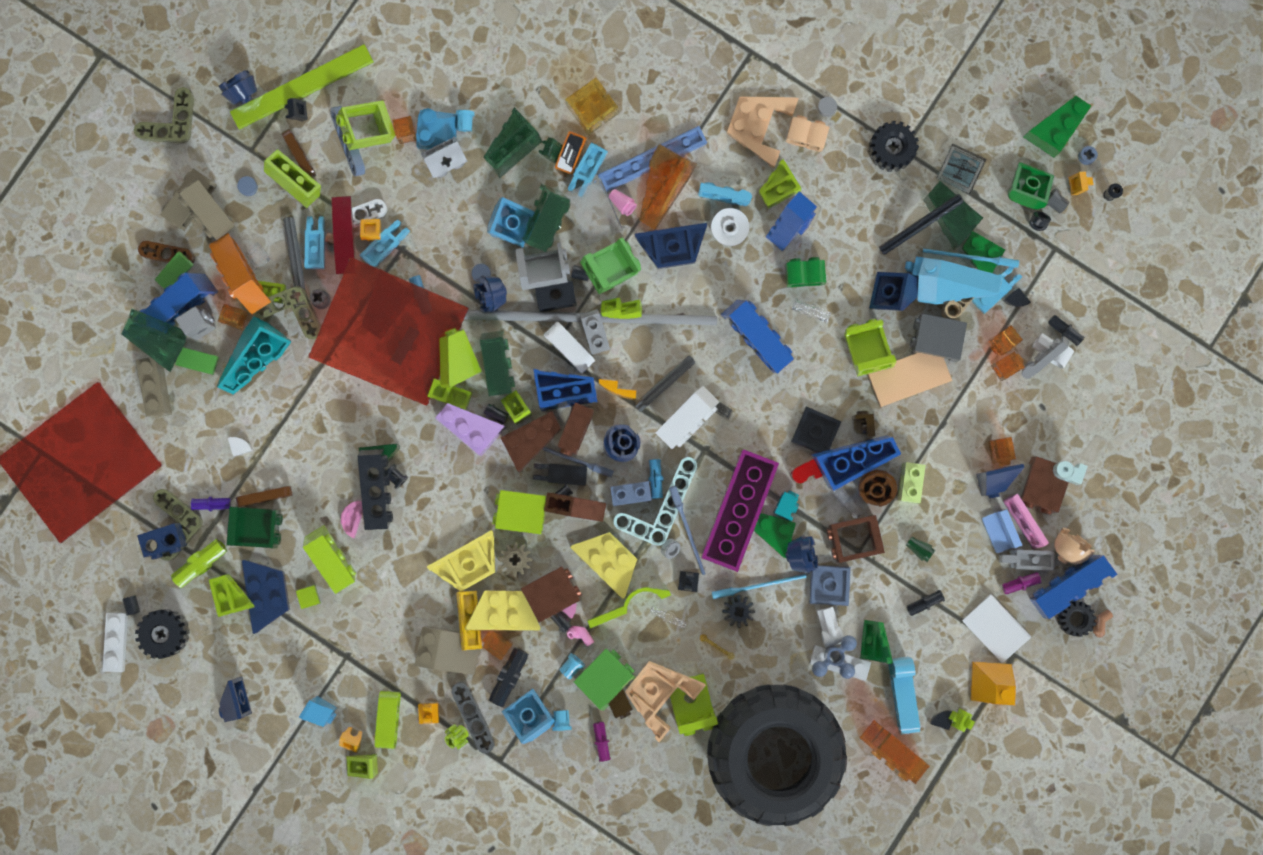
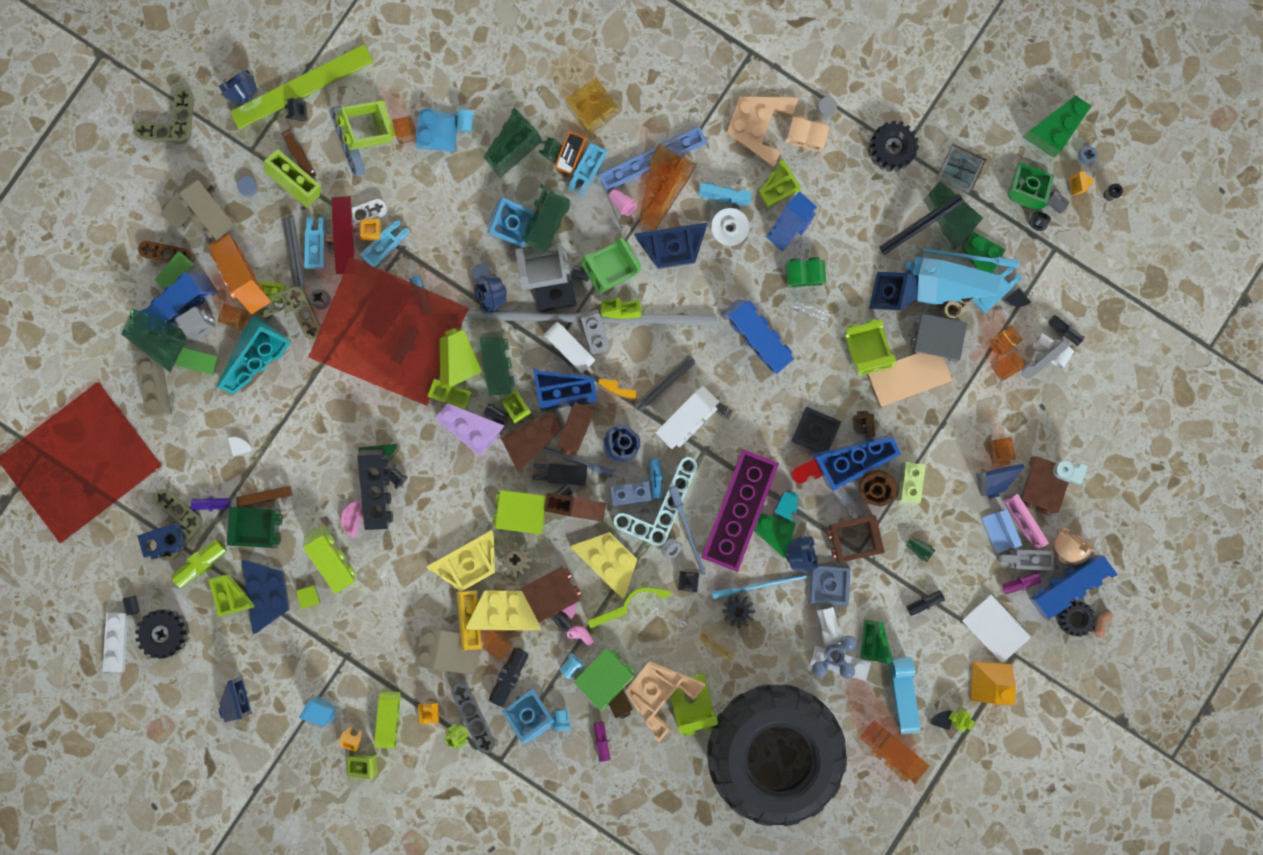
light grey brick [421,137,467,178] -> none

